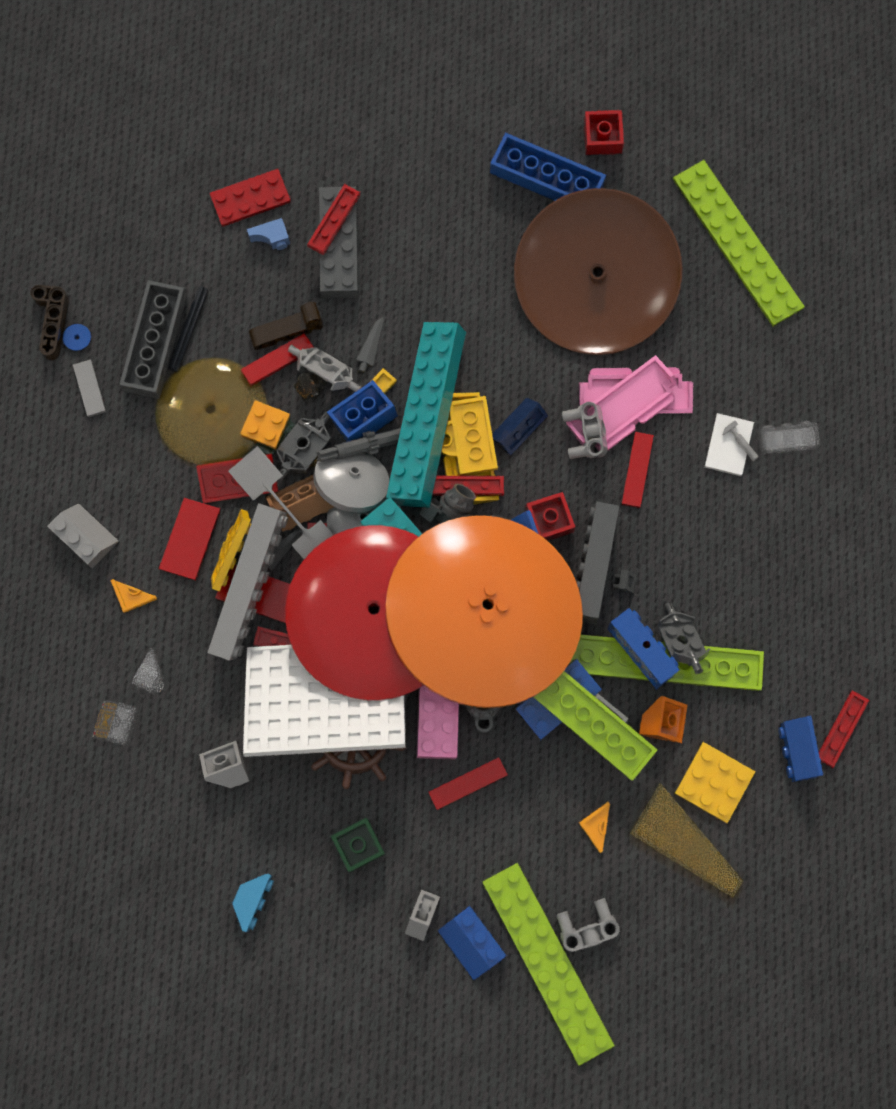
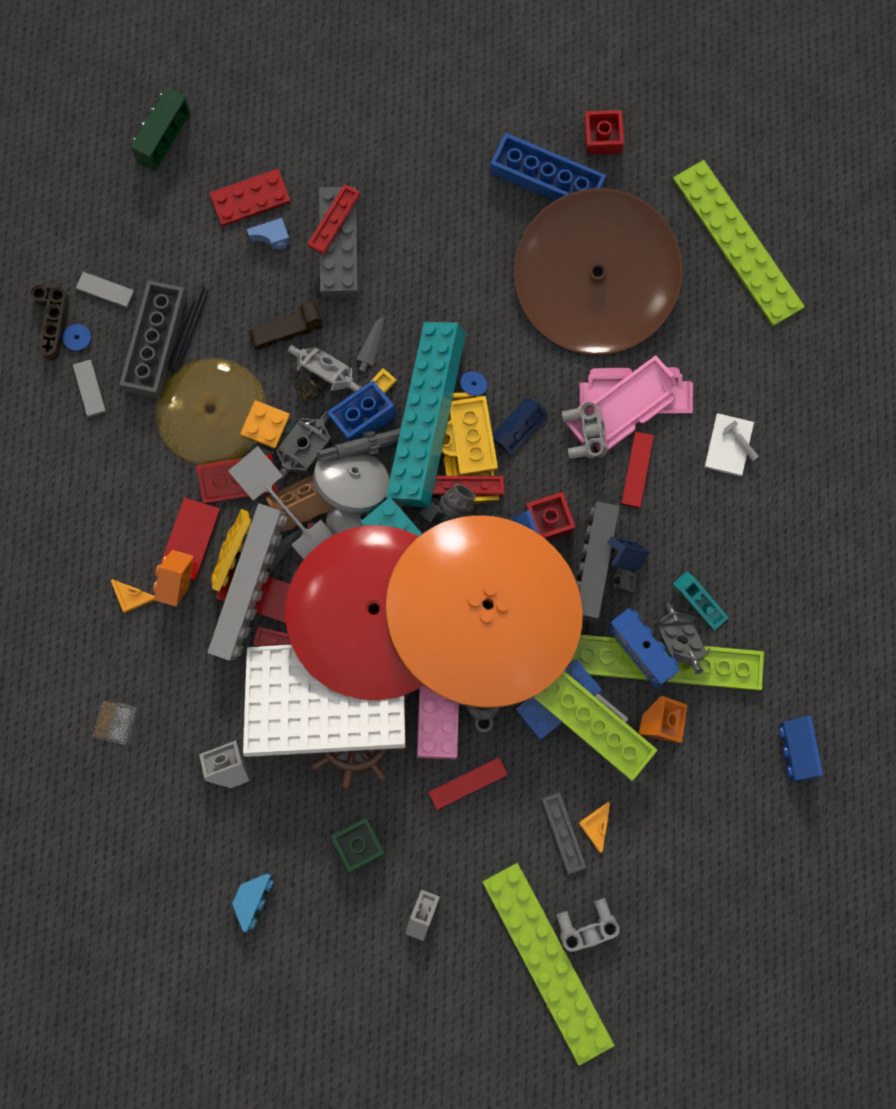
light grey slope [47,503,119,568] -> none
clear slope [131,648,164,696] -> none
red tile [241,334,314,386] -> none
blue slope [438,906,506,980] -> none
clear yellow wing [630,783,743,898] -> none
yellow plate [675,742,755,823] -> none
clear brick [758,421,820,455] -> none
red tile [819,691,869,768] -> none
none -> light grey tile [76,272,135,308]
none -> dark green brick [131,87,191,172]
none -> orange brick [153,550,194,607]
none -> blue piece [460,372,488,396]
none -> dark grey tile [541,792,587,875]
none -> dark blue panel [607,536,650,571]
none -> teal slope [673,572,729,631]

